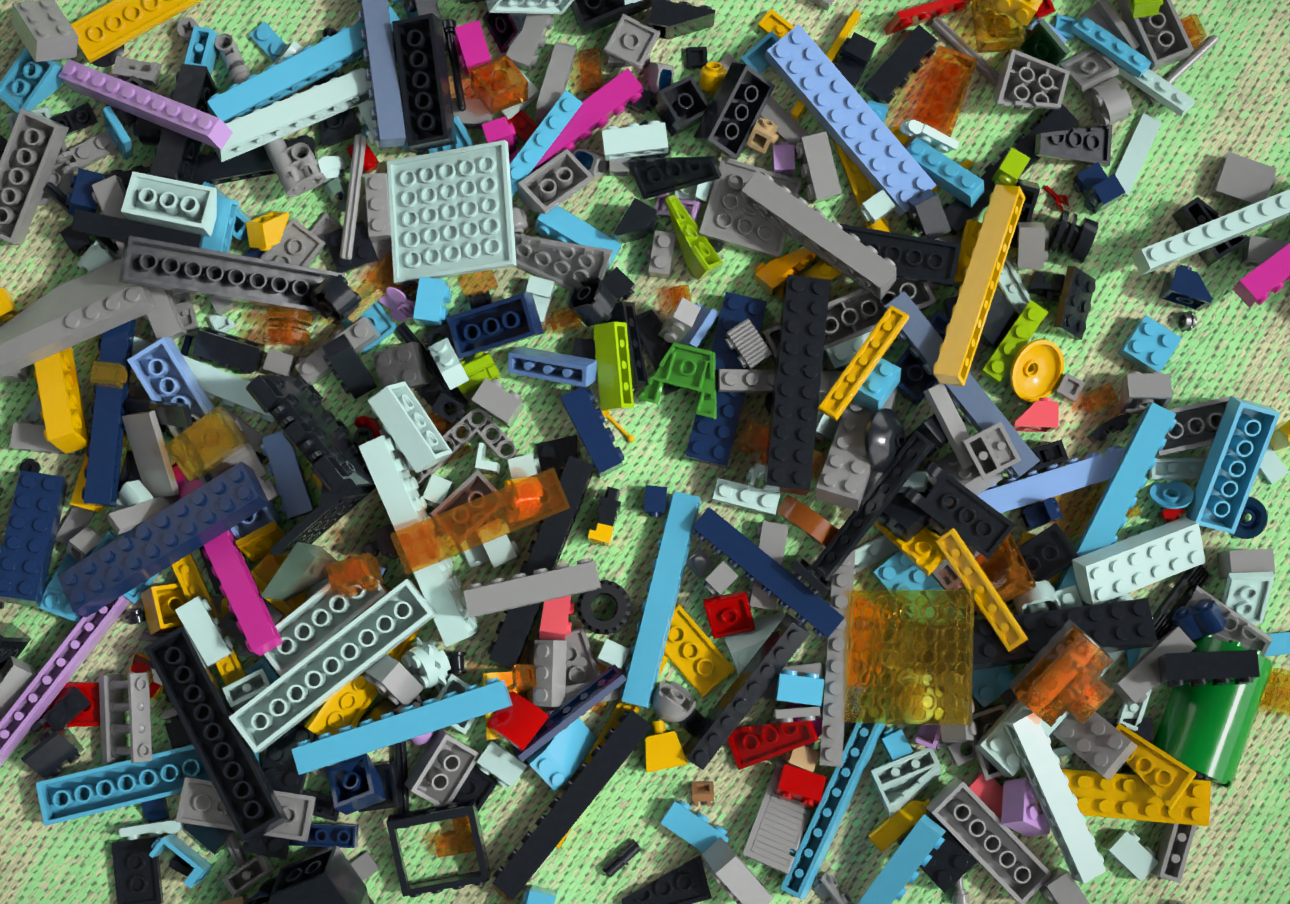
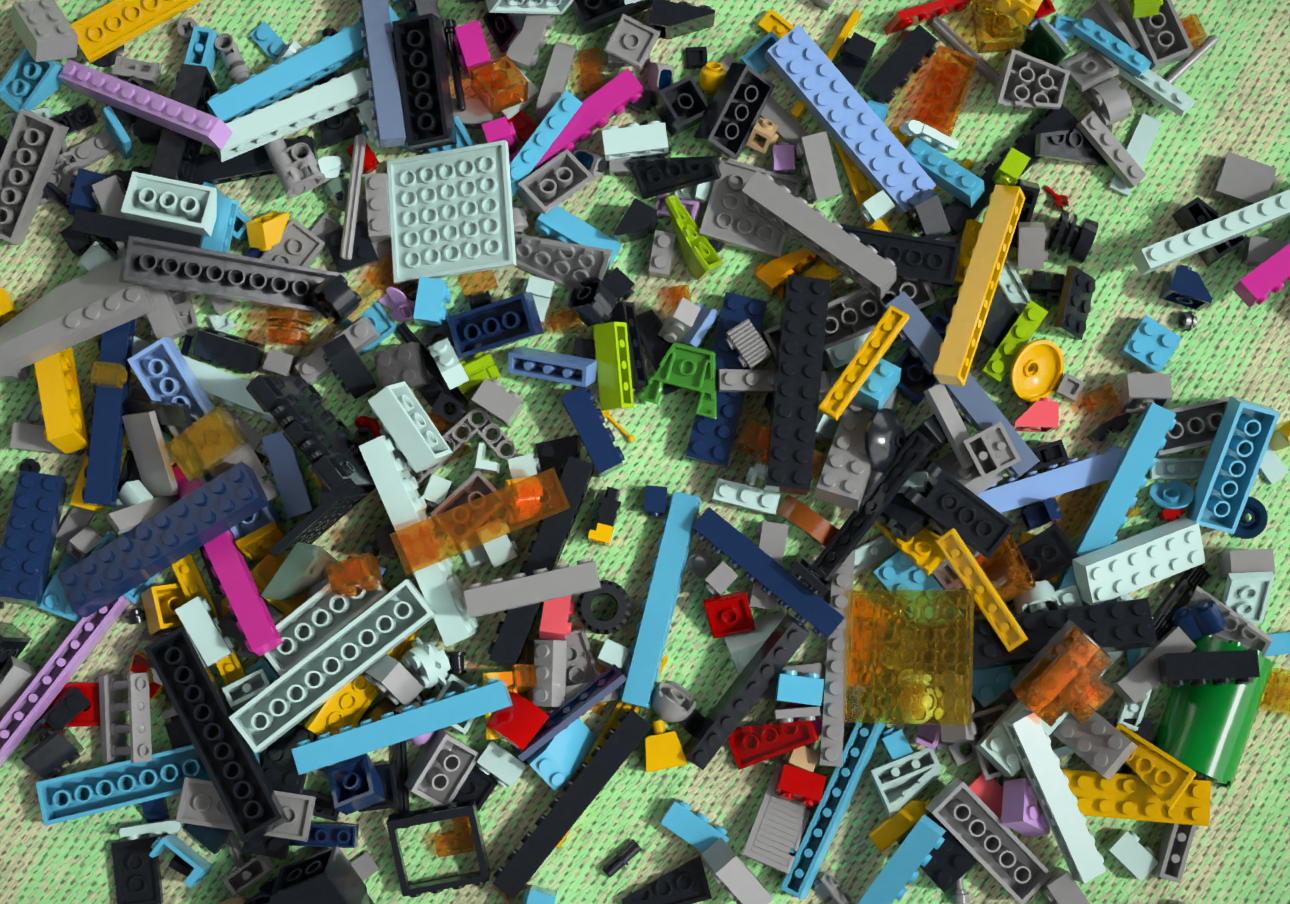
yellow tile [664,604,736,698] -> none
medium nougat tile [692,782,714,807] -> none
dark blue brick [1073,162,1126,214] -> none
none -> light grey plate [1076,111,1146,189]

